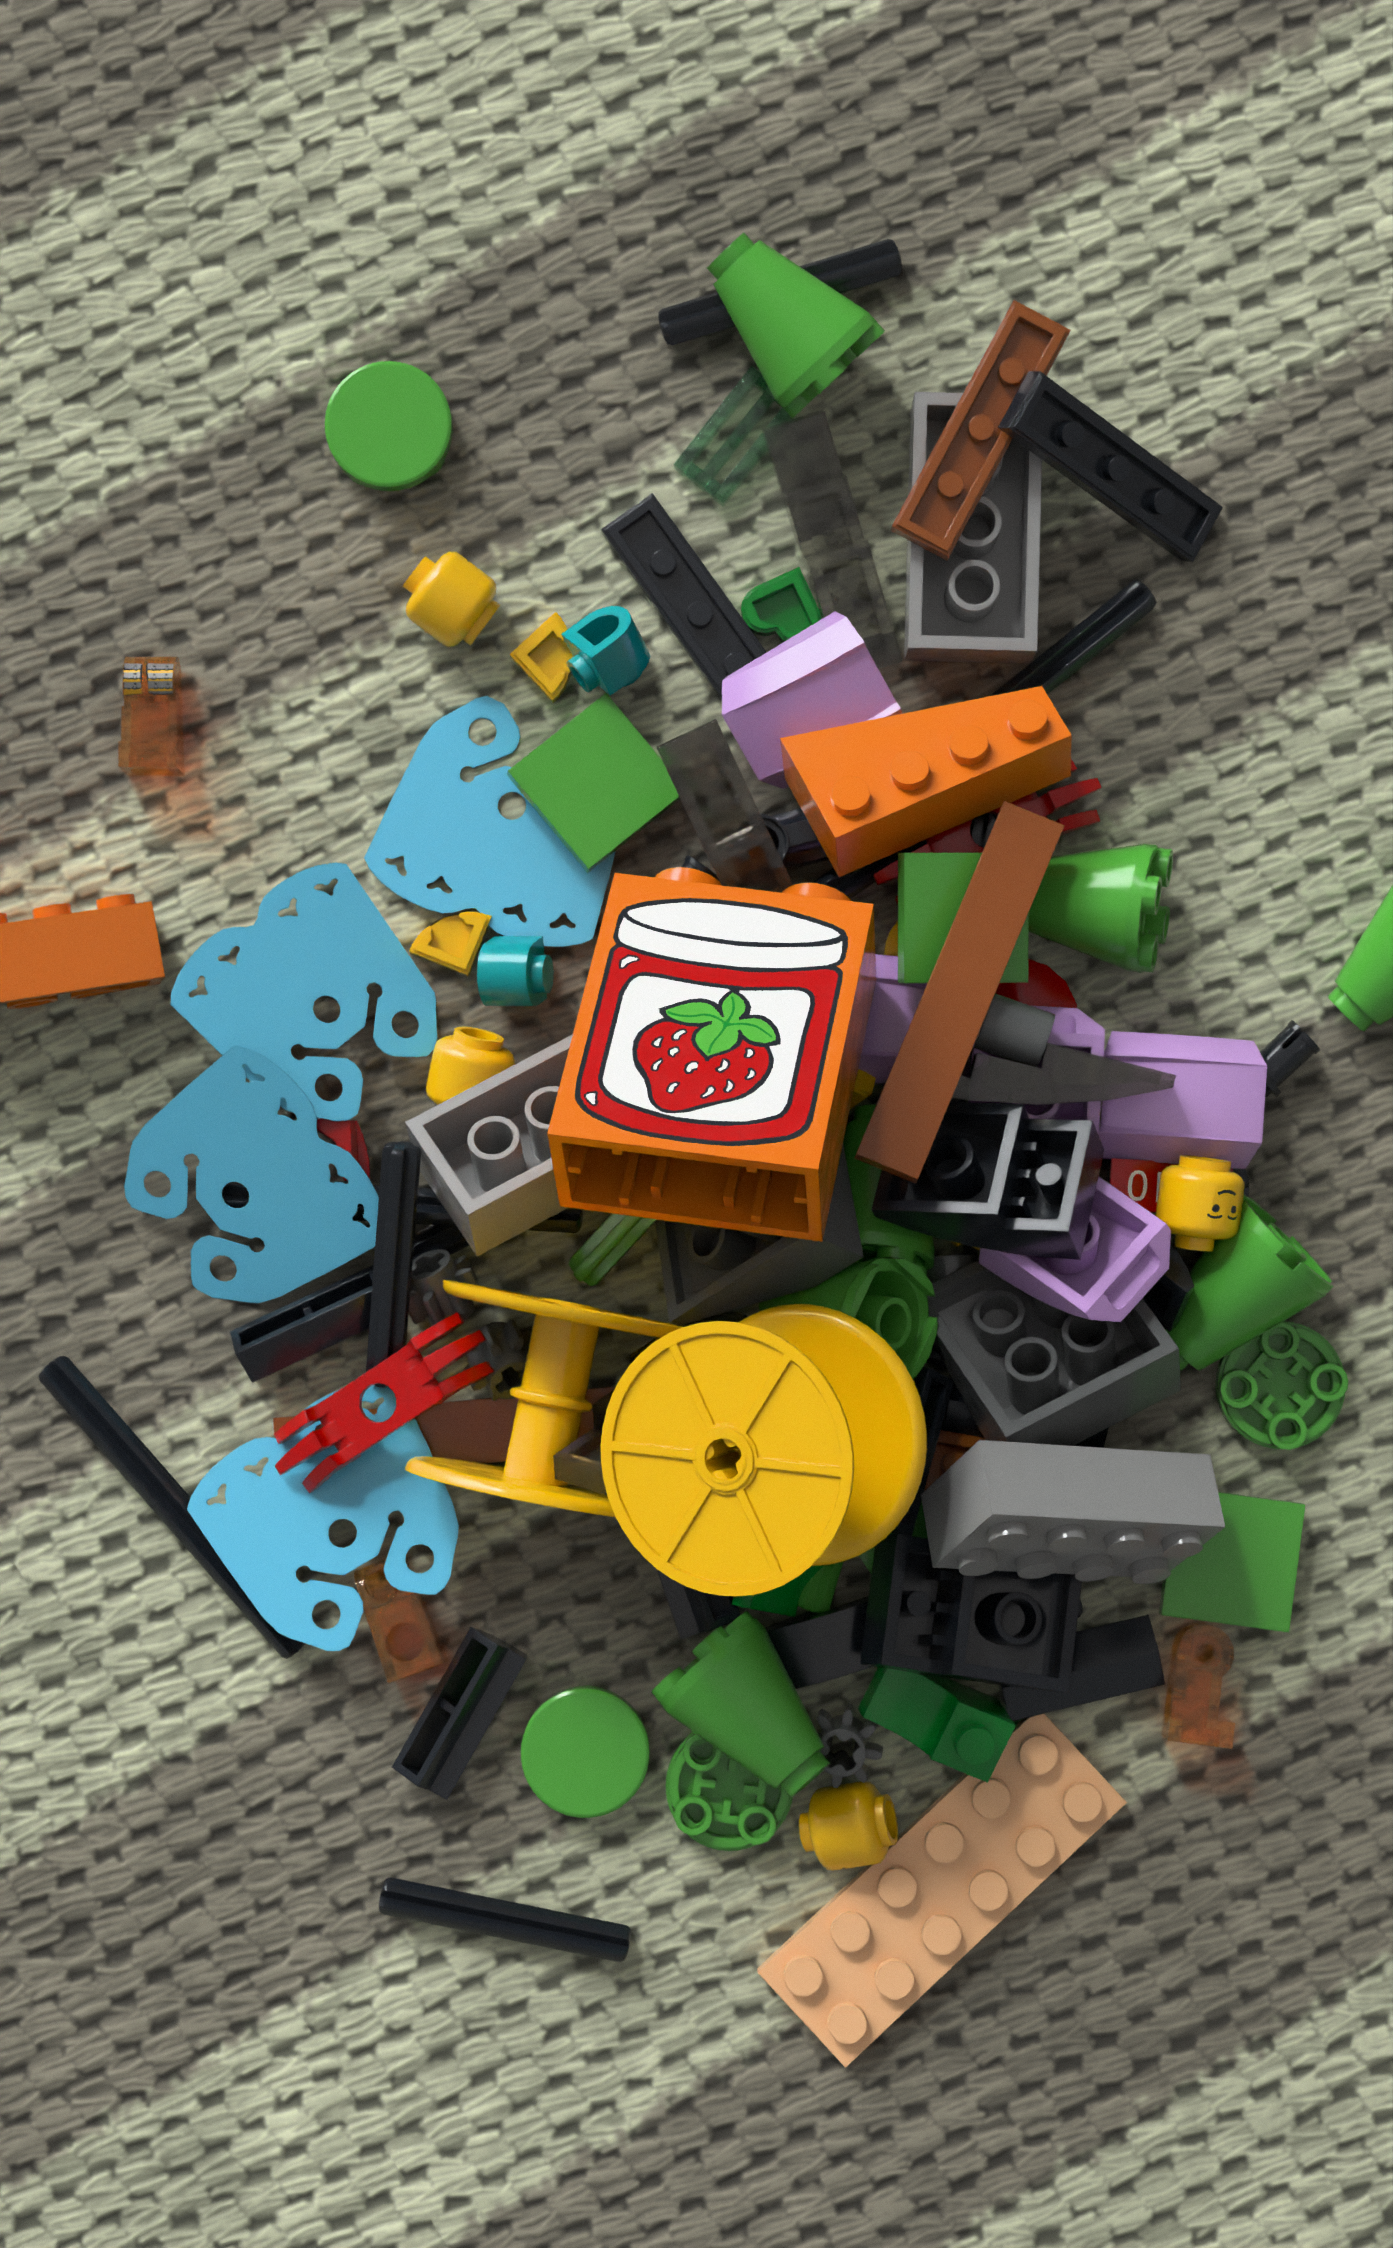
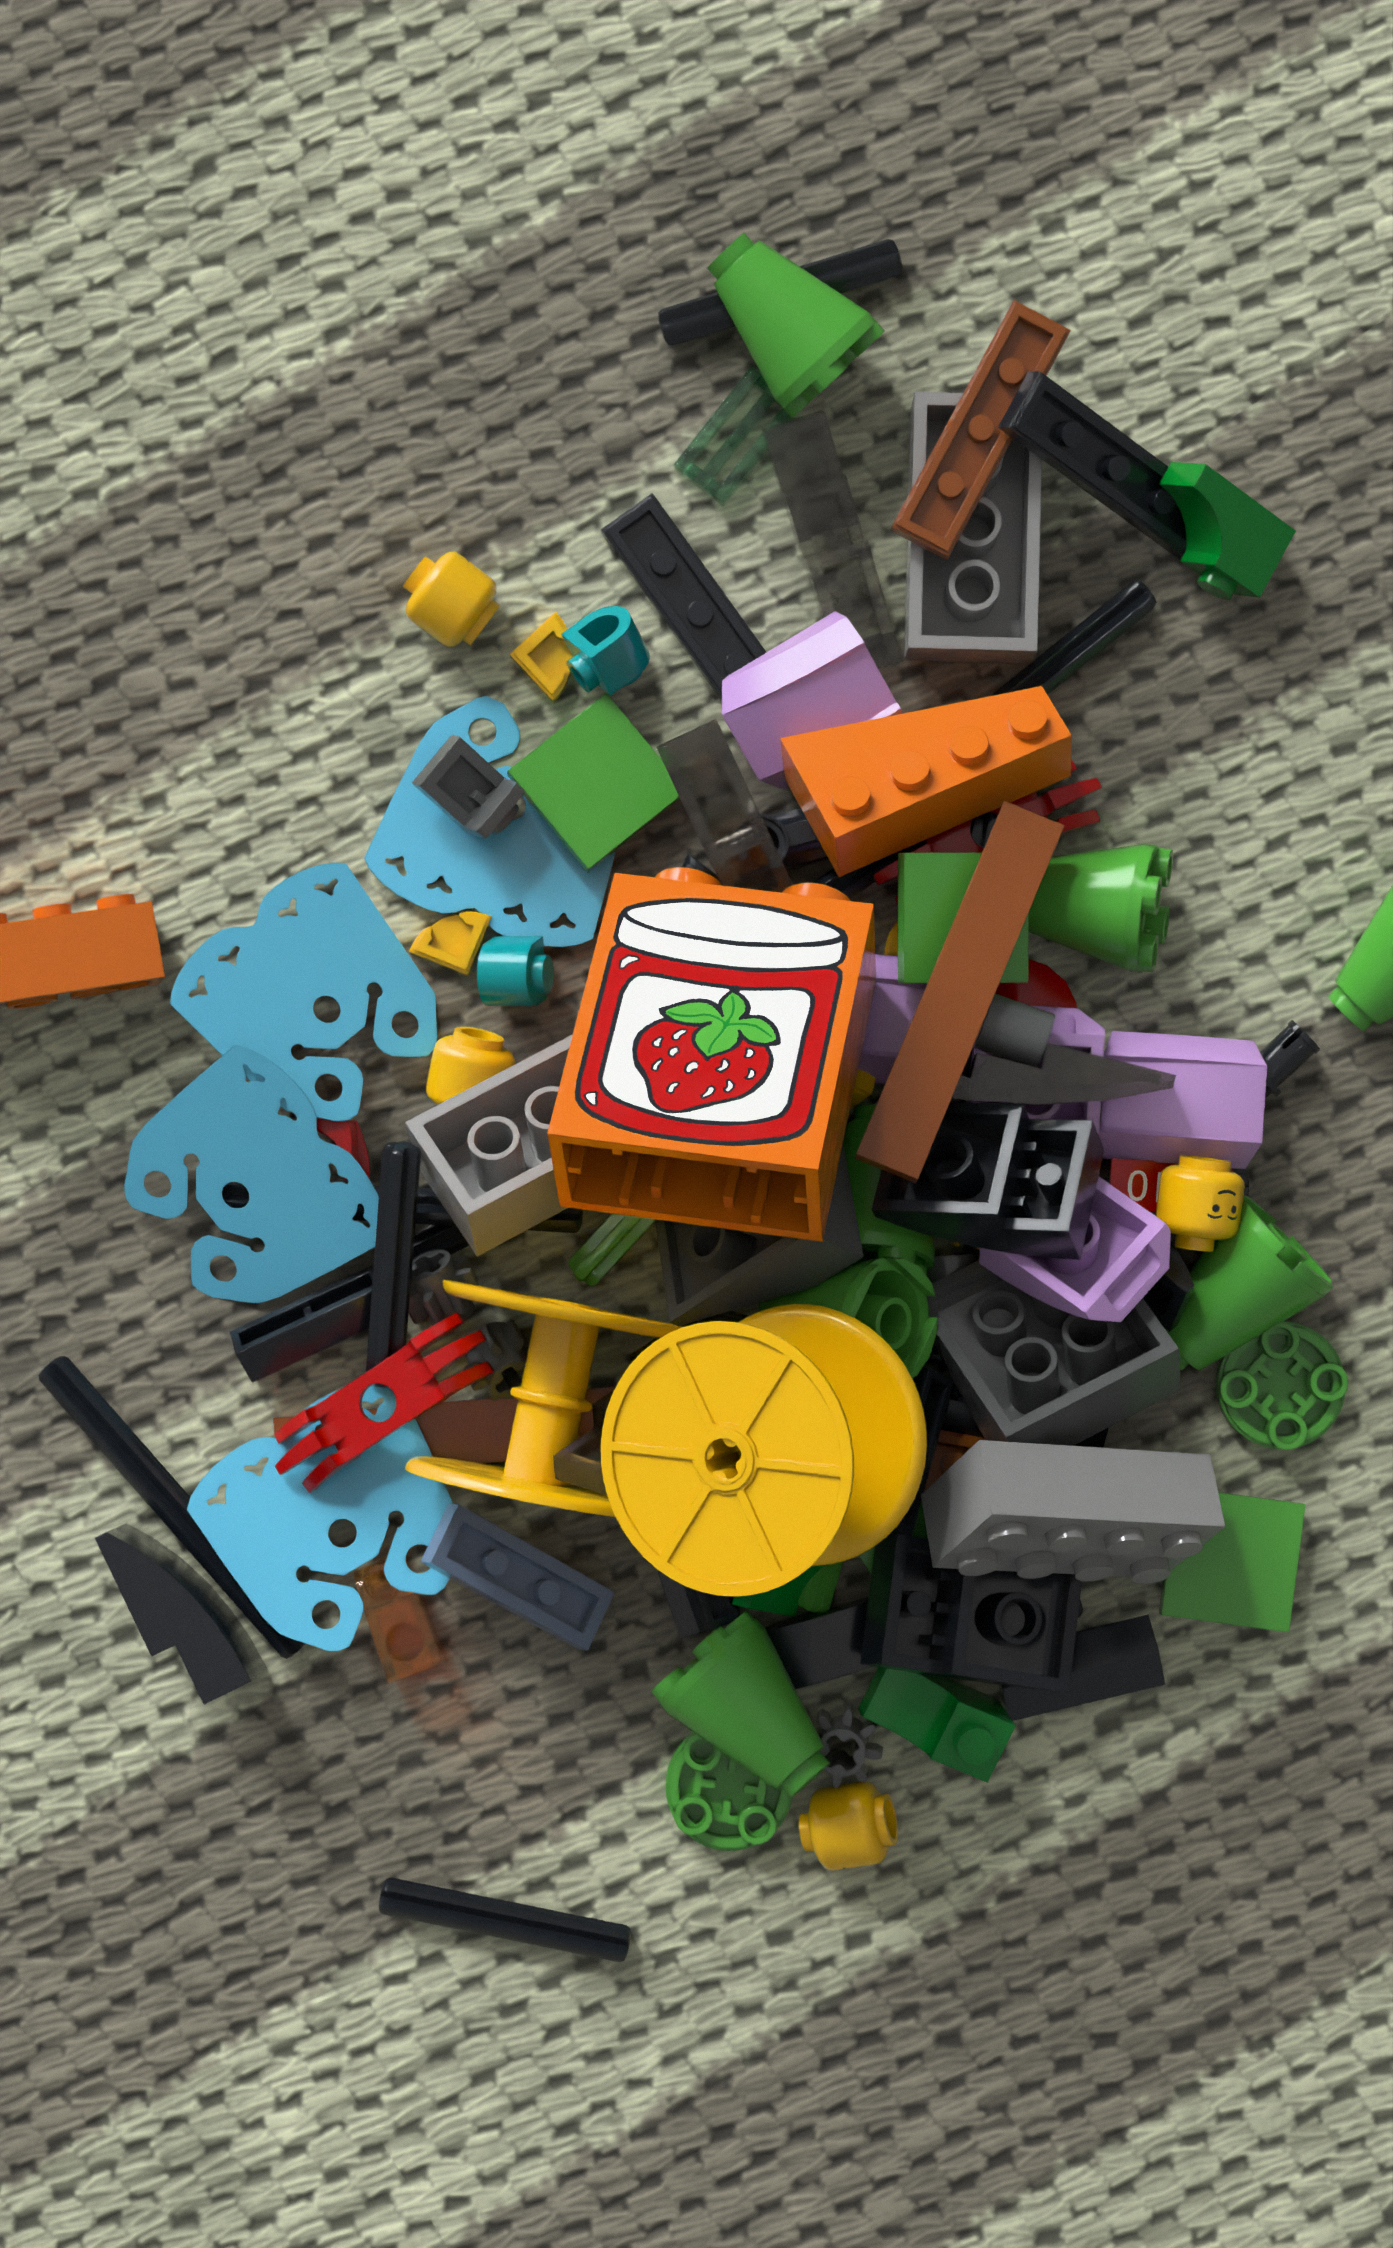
clear orange leg [118,657,185,776] -> none
bright green tile [325,361,453,491] -> none
black piece [392,1627,527,1800] -> none
bright green tile [521,1685,650,1818] -> none
green tile [741,567,822,643] -> none
light nougat plate [757,1713,1127,2068] -> none
clear orange leg [1161,1622,1235,1749] -> none
none -> black slope [95,1523,267,1704]
none -> dark grey bracket [412,735,525,839]
none -> sand blue plate [421,1504,615,1650]
none -> green arch [1159,462,1296,600]

